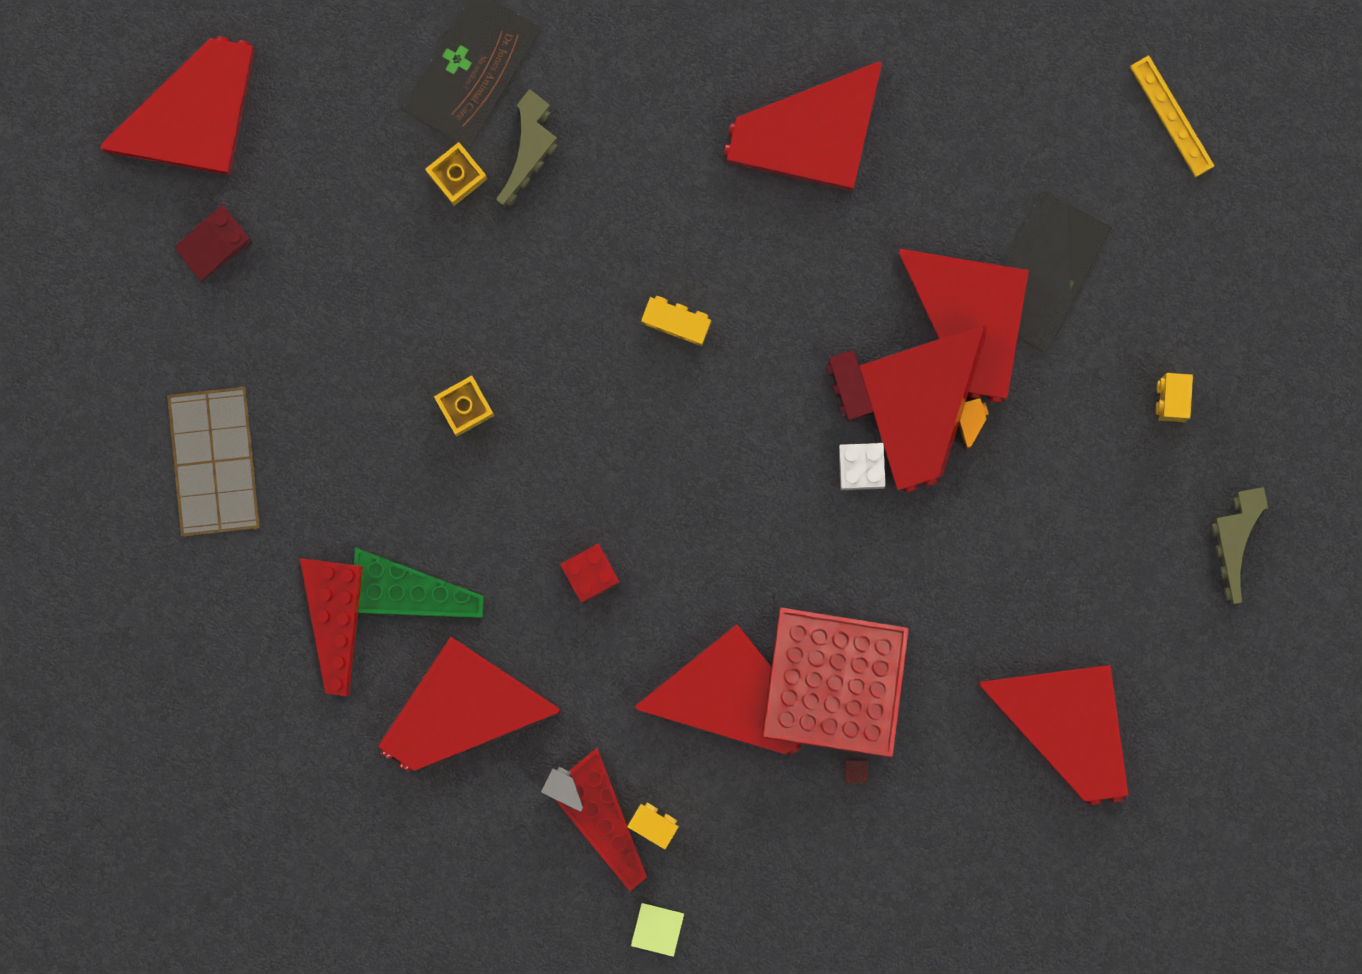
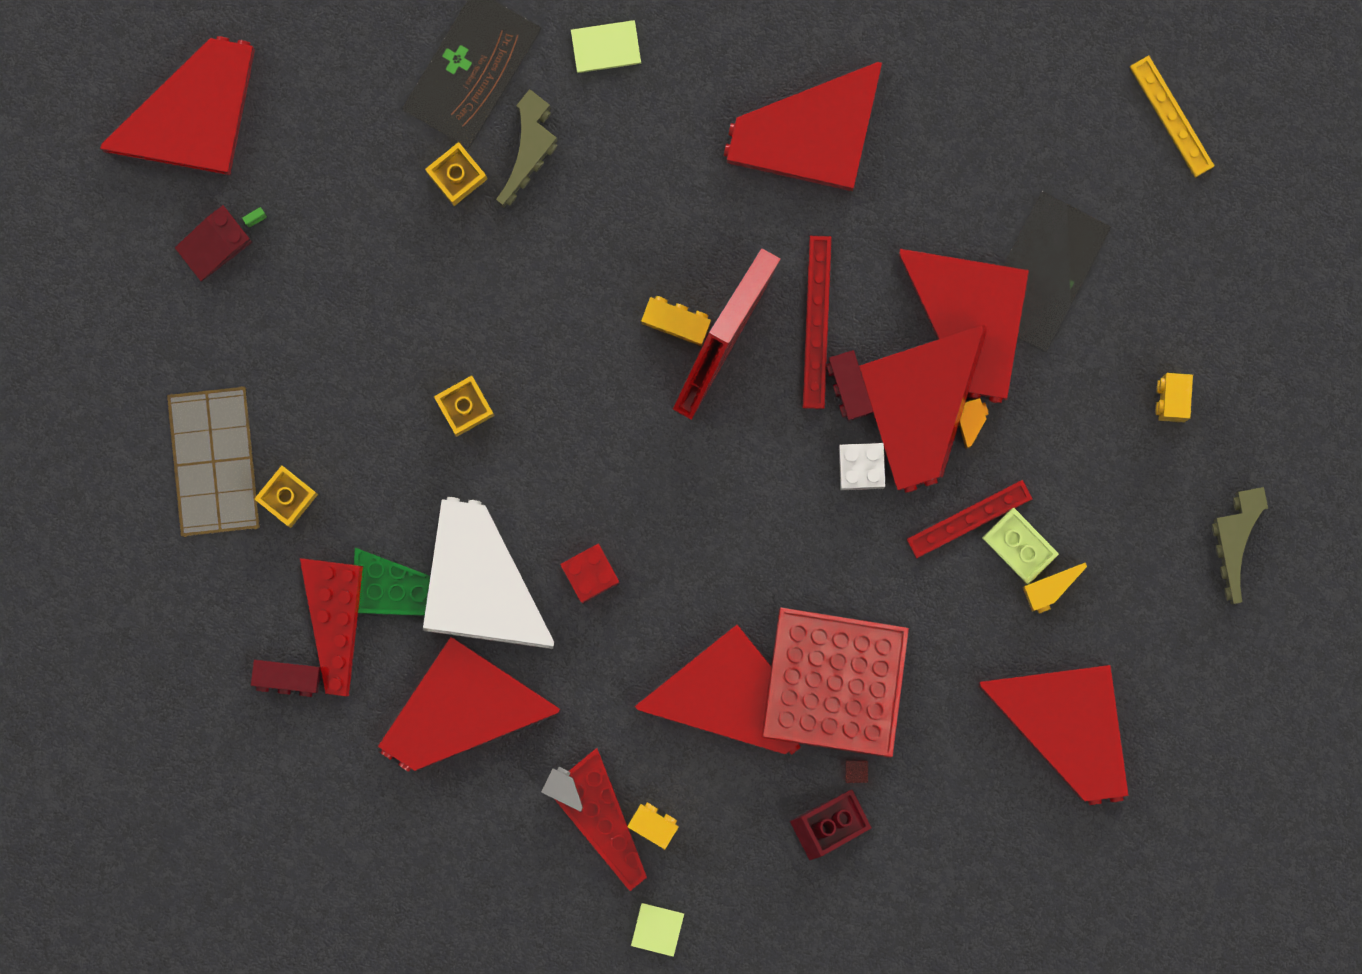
none -> bright green tile [242,207,267,228]
none -> dark red brick [251,660,321,697]
none -> yellow brick [255,465,318,528]
none -> white slope [423,497,554,649]
none -> yellowish green tile [571,20,641,73]
none -> red slope [673,249,780,420]
none -> dark red slope [790,789,872,861]
none -> red tile [803,236,831,409]
none -> red tile [906,480,1032,559]
none -> yellowish green tile [982,508,1059,585]
none -> yellow slope [1023,563,1087,613]

